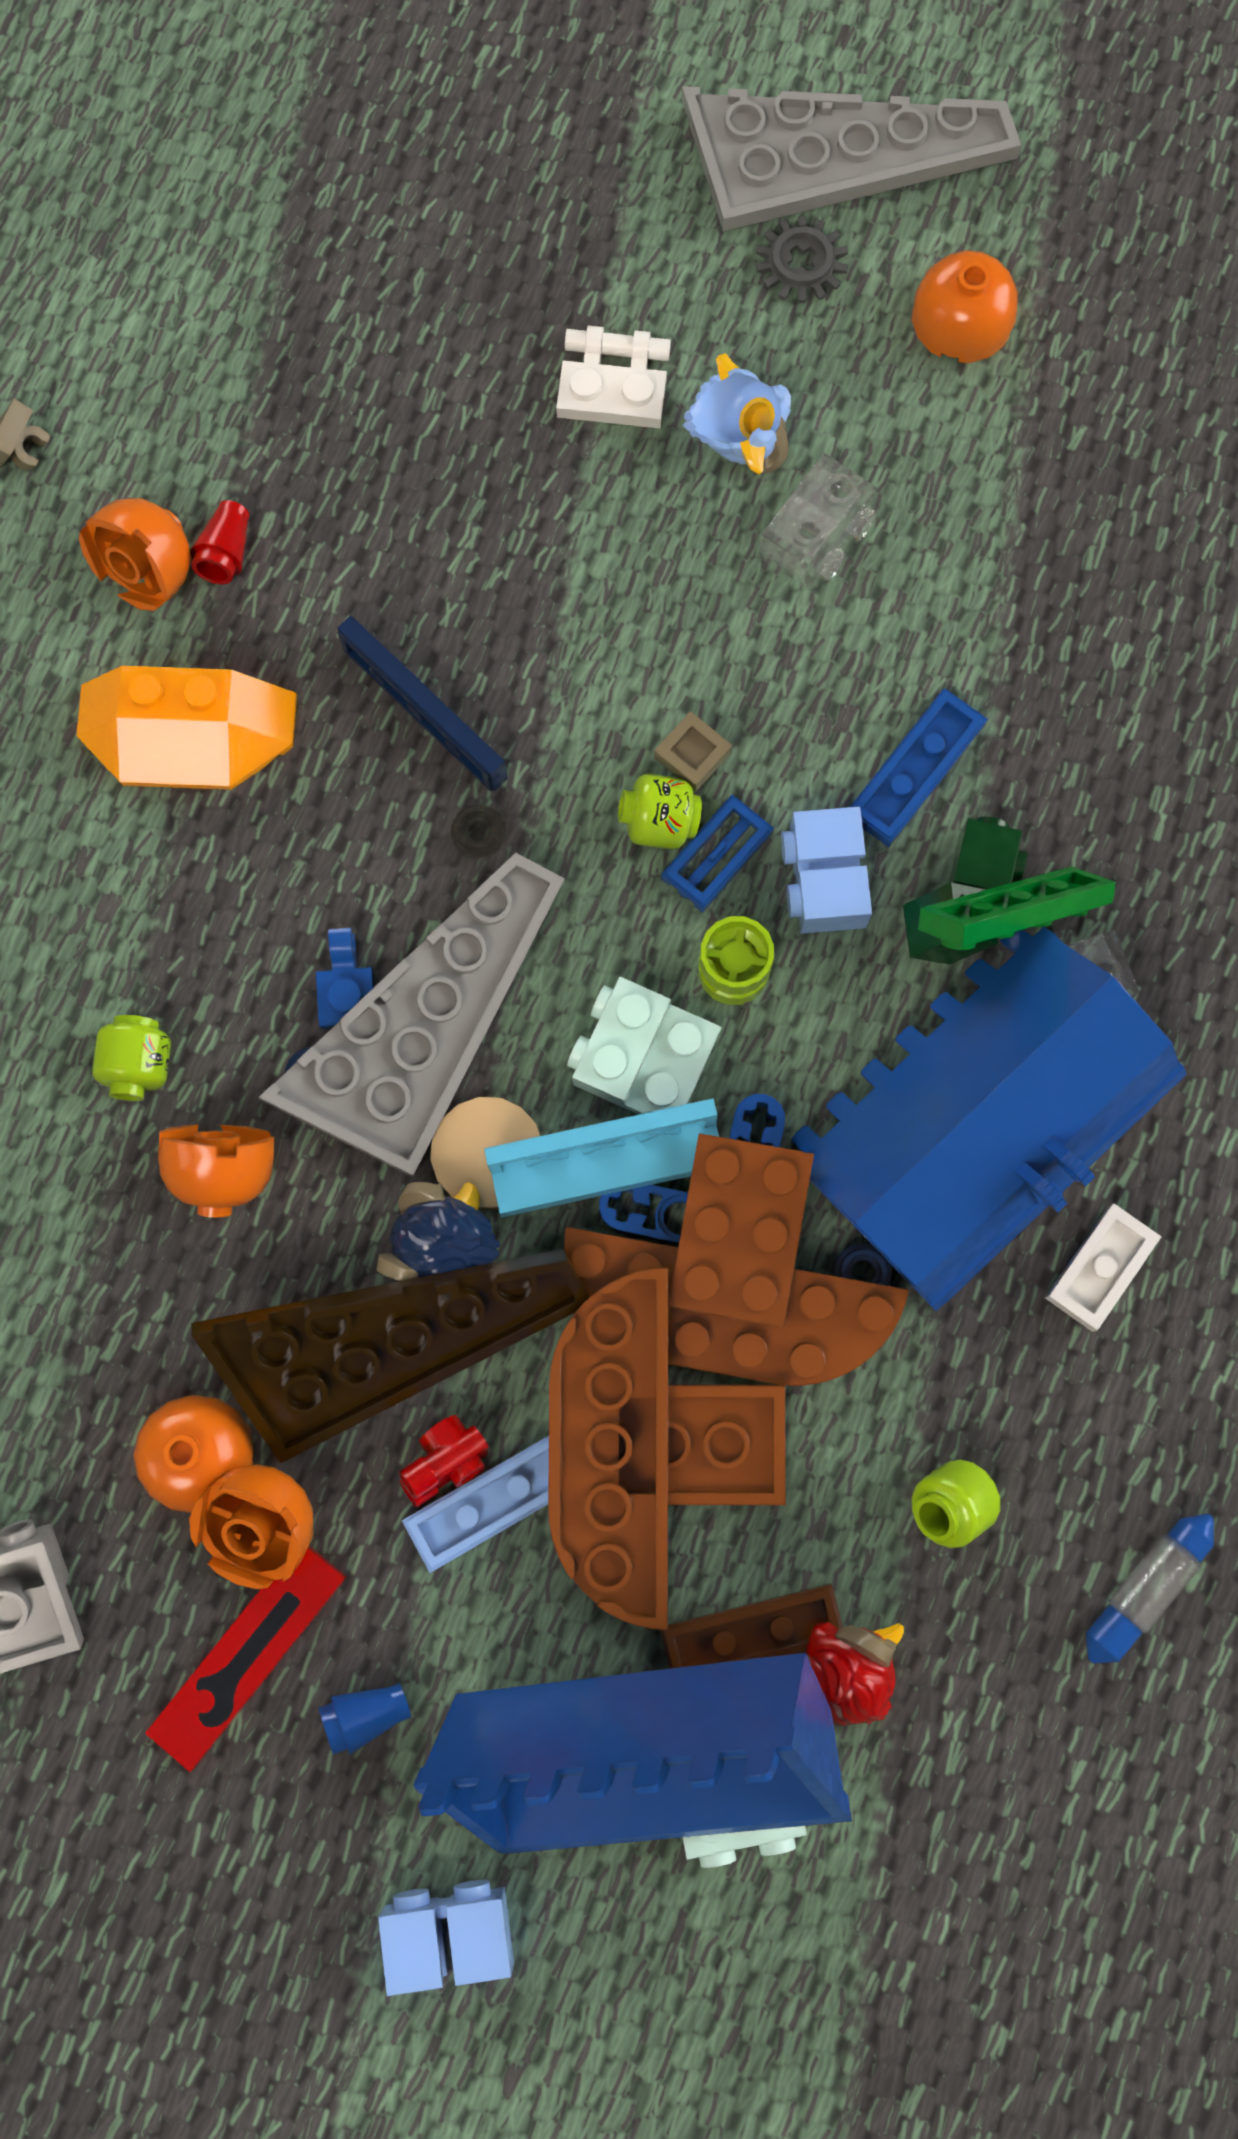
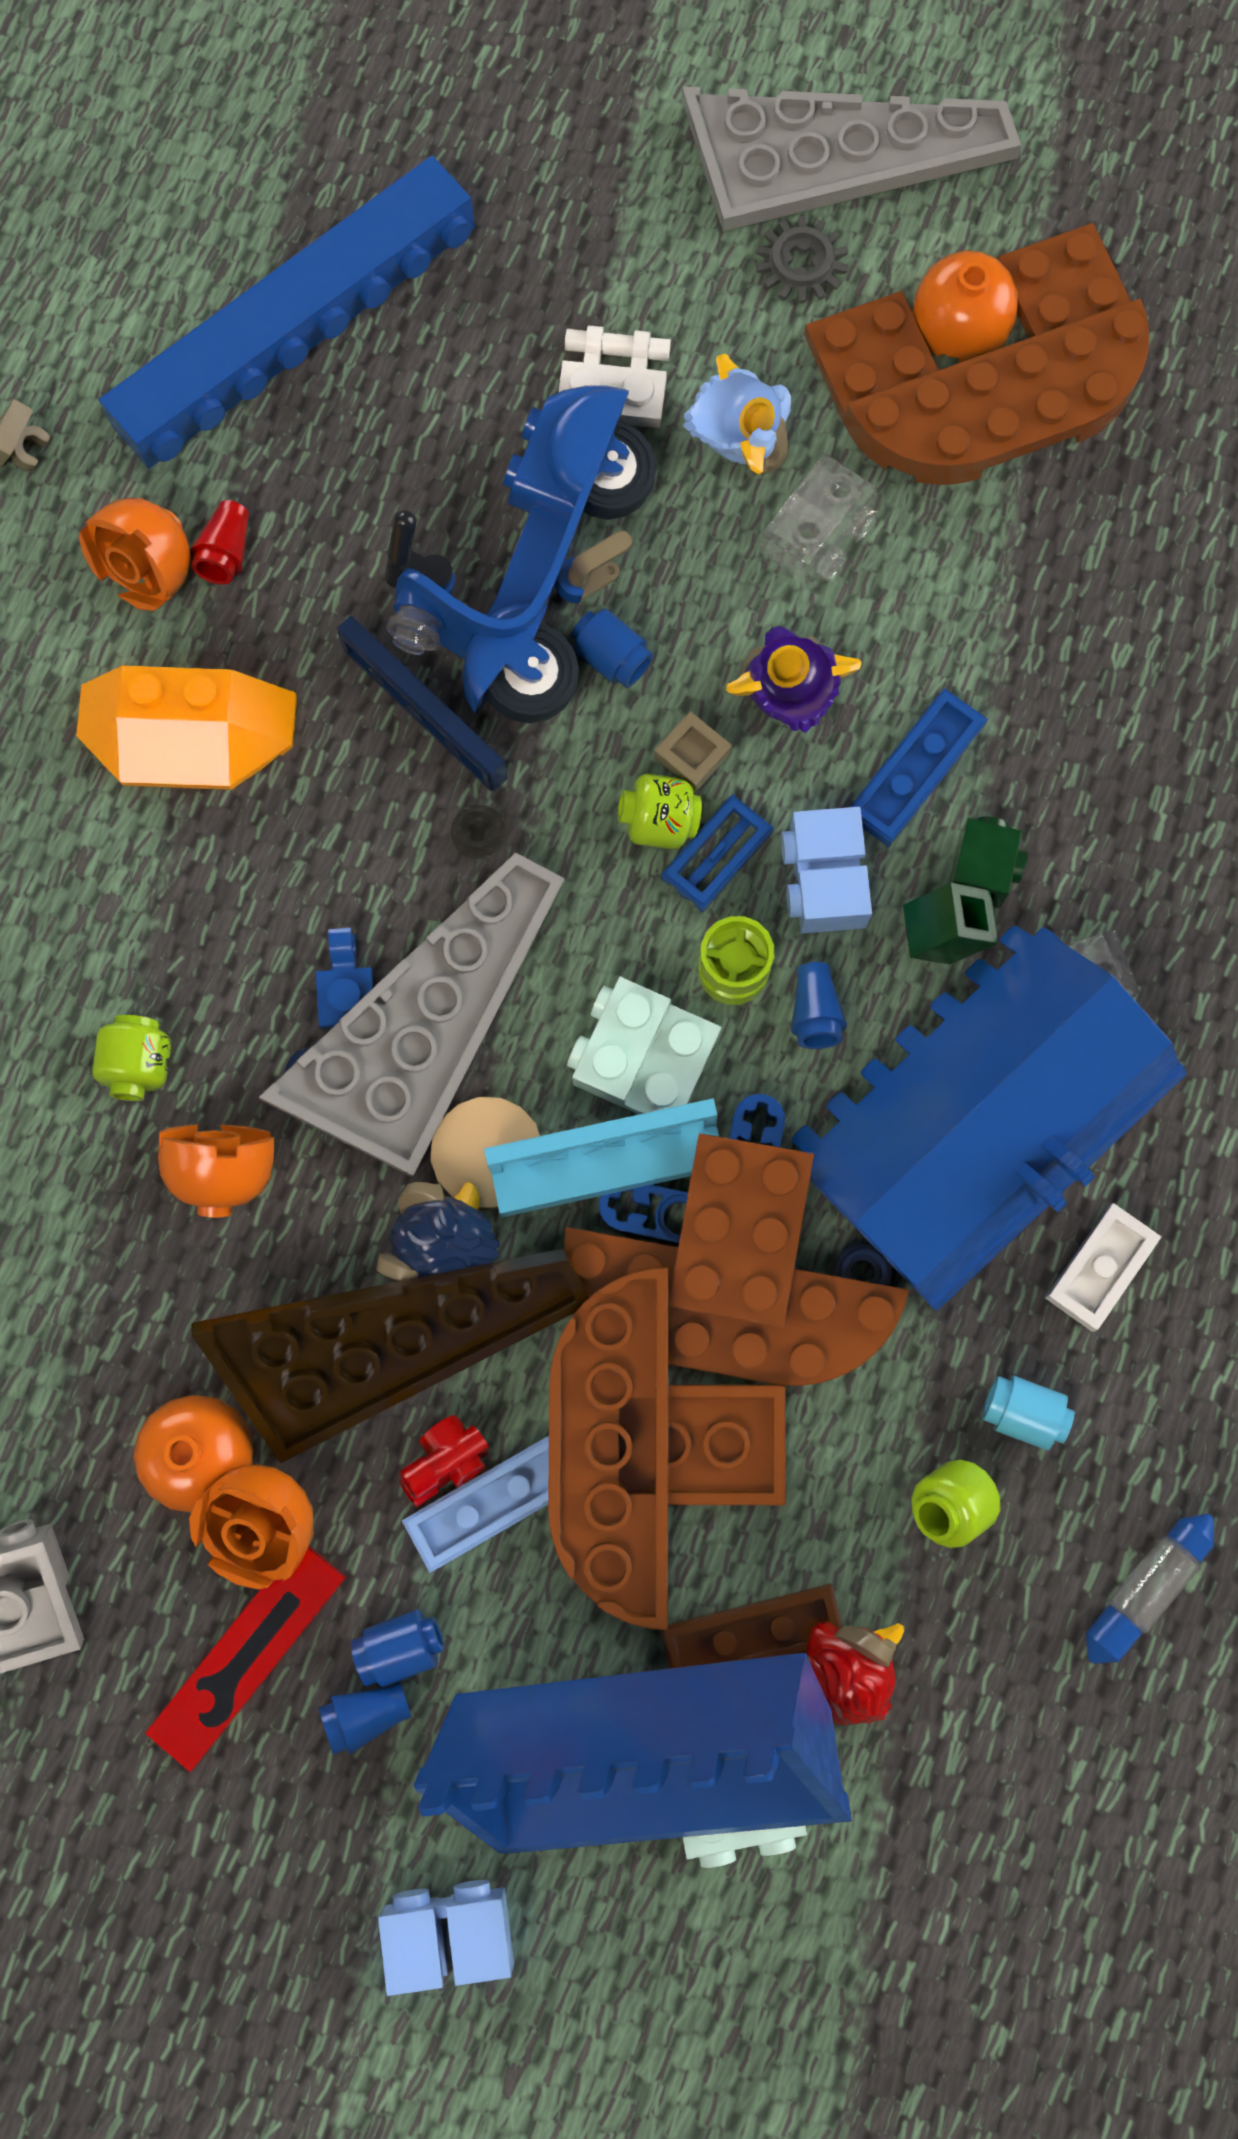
green plate [918,866,1116,950] -> none
none -> blue brick [98,155,475,469]
none -> blue brick [351,1609,445,1687]
none -> blue piece [385,385,657,724]
none -> blue brick [572,609,654,688]
none -> dark purple hair [726,626,862,733]
none -> blue cone [791,962,847,1049]
none -> dark orange plate [804,223,1149,485]
none -> medium azure brick [982,1375,1075,1451]

